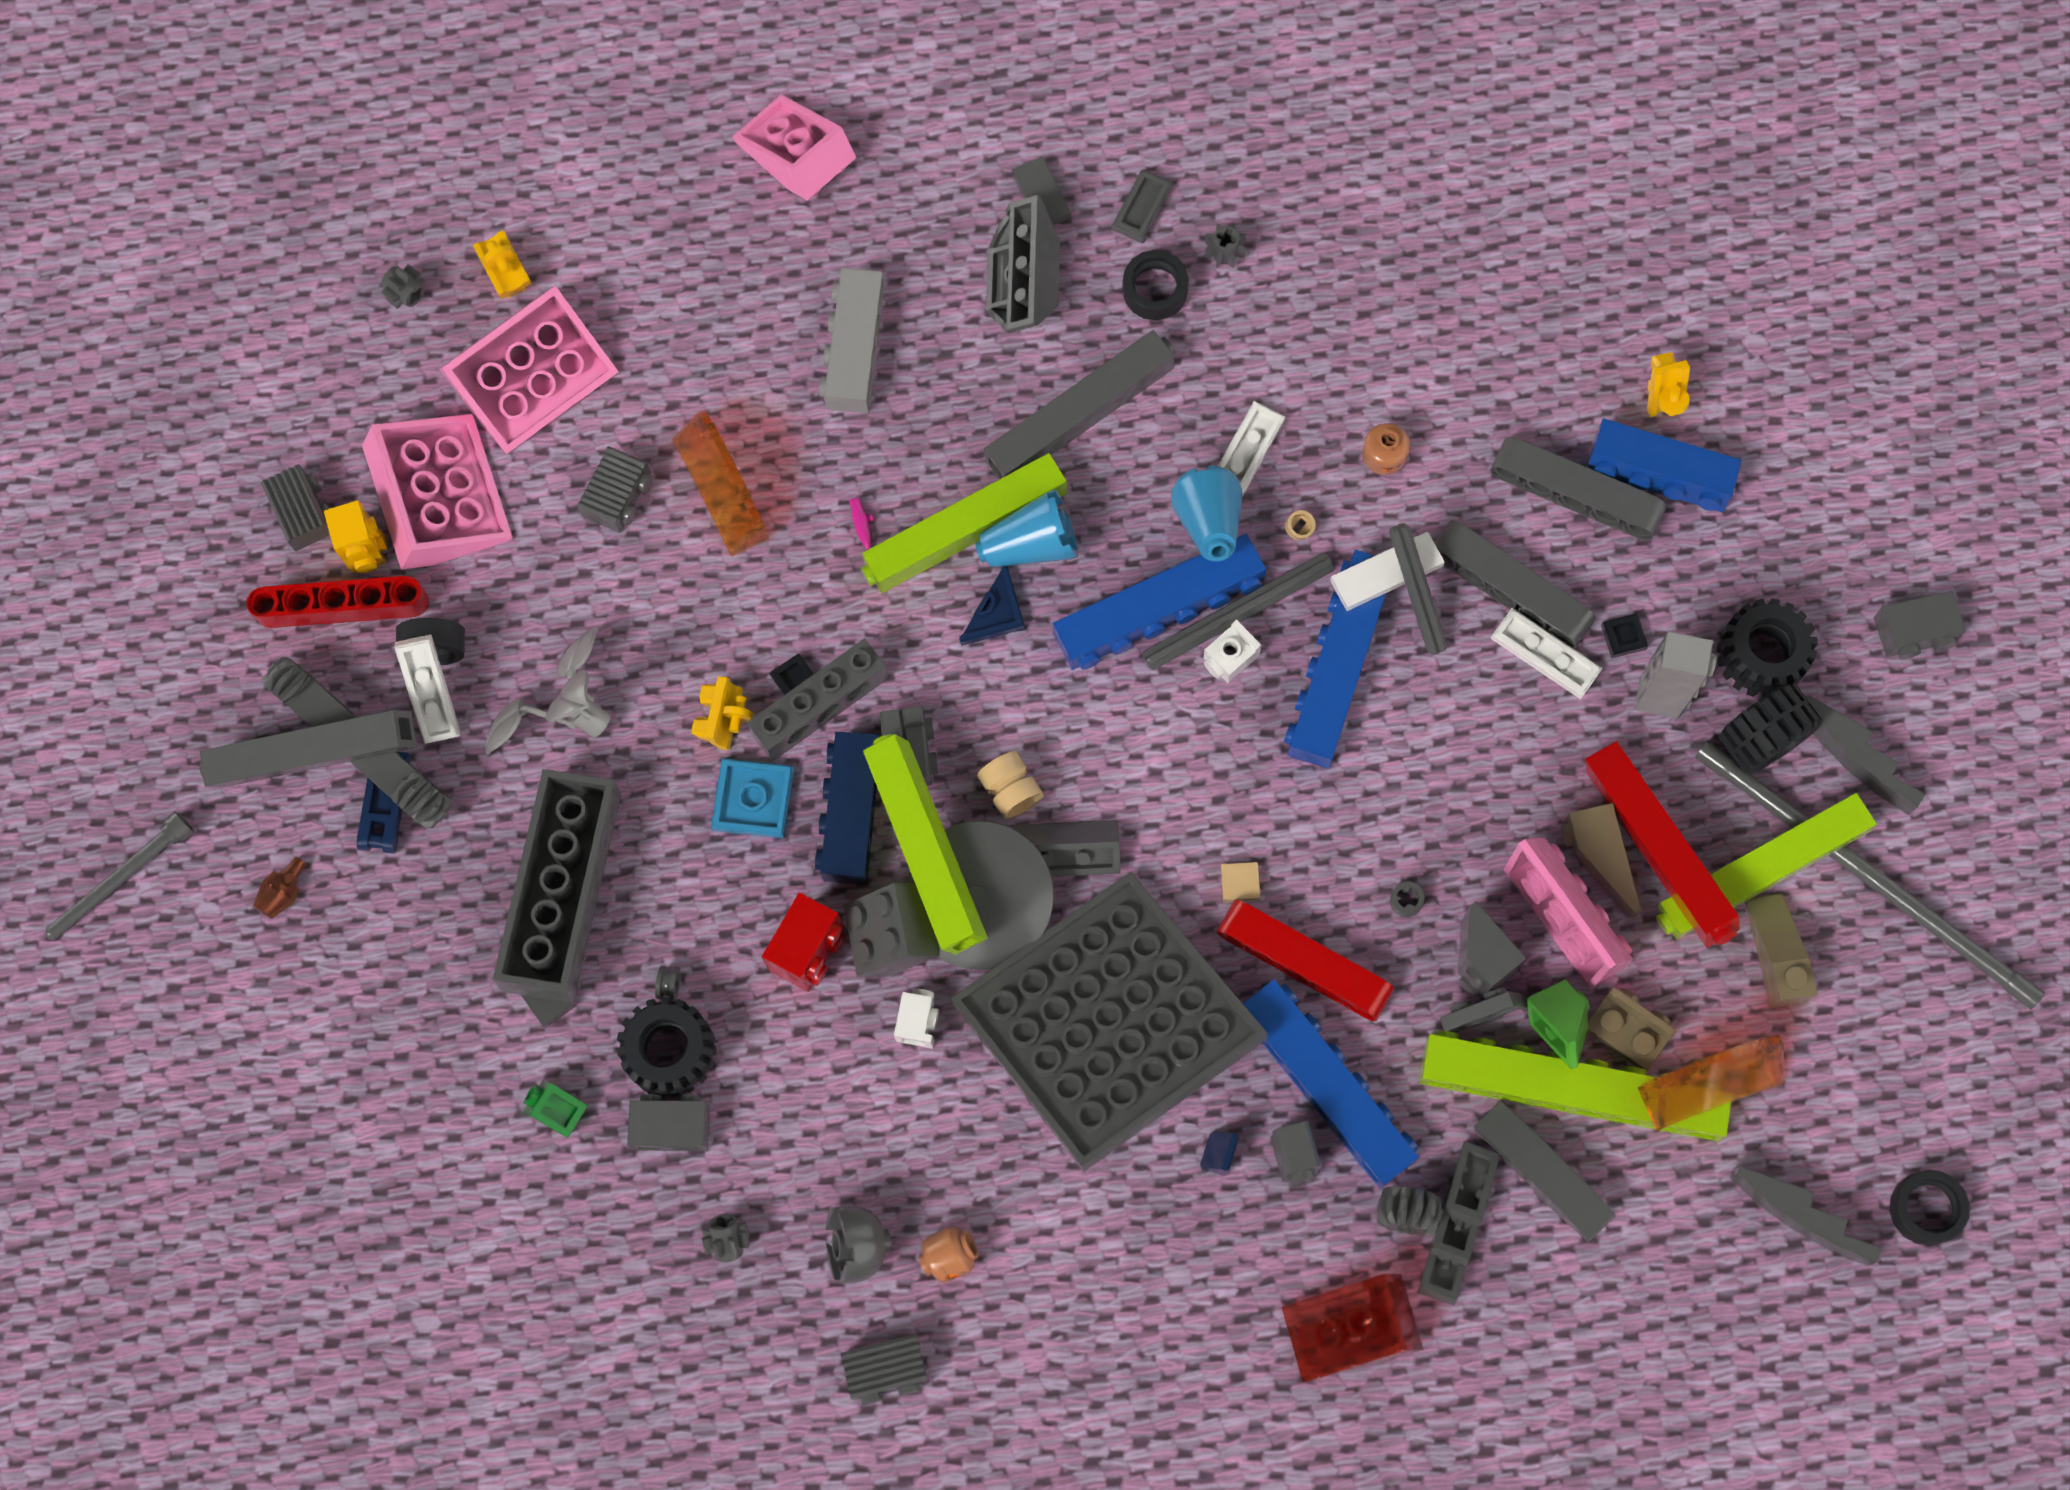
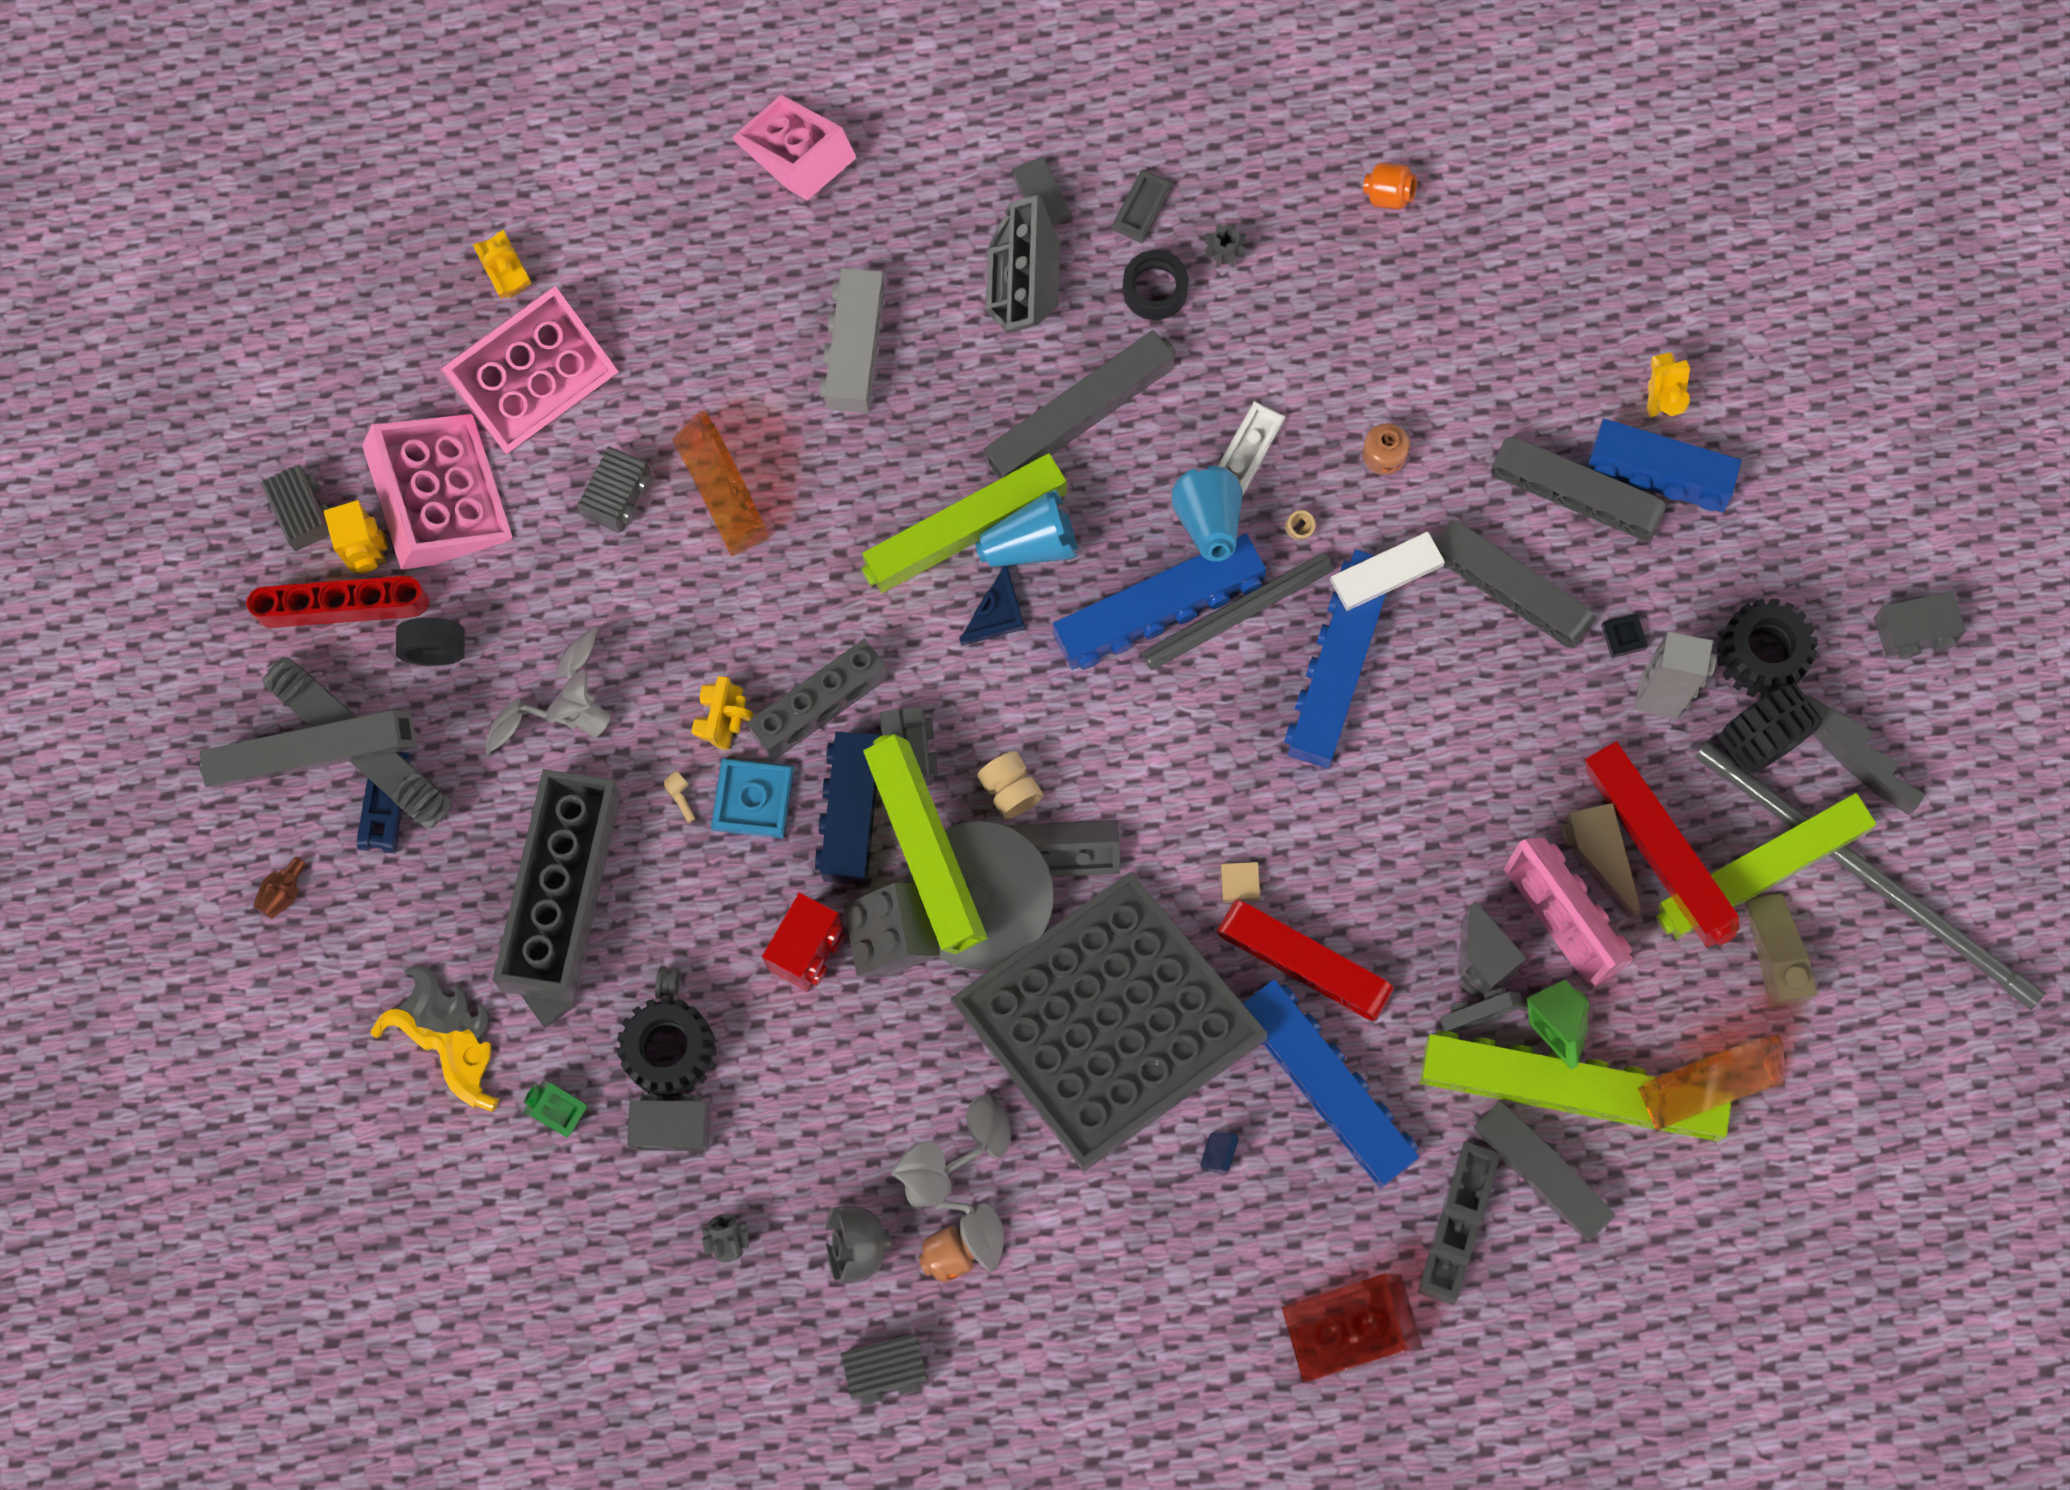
dark grey piece [45,811,195,940] -> none
dark grey gear [381,264,425,309] -> none
white tile [394,634,460,744] -> none
black tile [769,653,814,695] -> none
dark pink helmet [849,498,874,550] -> none
white brick [894,988,939,1049] -> none
white brick [1204,620,1261,683] -> none
dark grey brick [1270,1121,1322,1188] -> none
dark grey gear [1376,1186,1443,1236] -> none
dark grey axle [1389,523,1447,655] -> none
dark grey bush [1390,881,1425,917] -> none
white tile [1491,608,1603,699] -> none
dark tan bracket [1587,987,1676,1072] -> none
dark grey slope [1730,1166,1881,1266] -> none
black tyre [1889,1170,1970,1246] -> none
none -> piece [371,966,499,1113]
none -> tan hand [664,771,696,823]
none -> light grey plant [891,1094,1011,1272]
none -> orange head [1363,162,1417,210]

